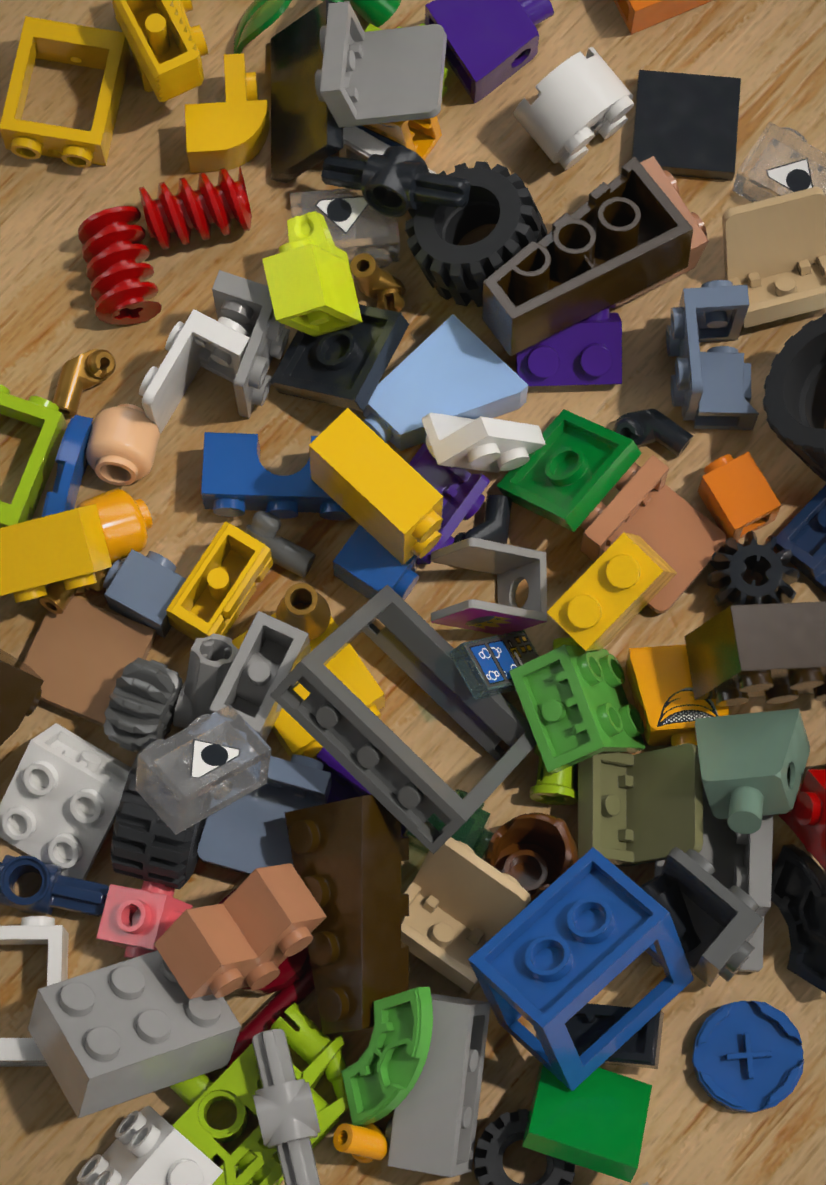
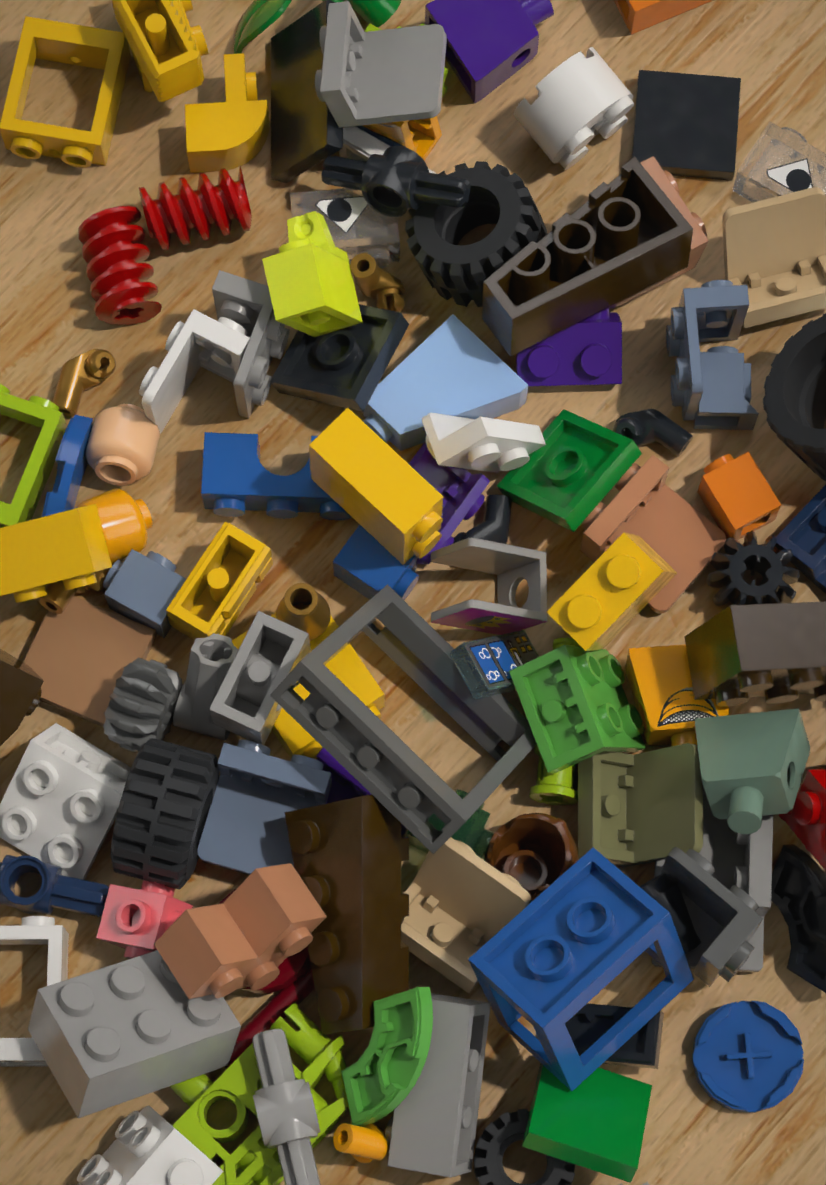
clear brick [135,704,271,835] -> none
dark grey arm [246,511,316,578] -> none

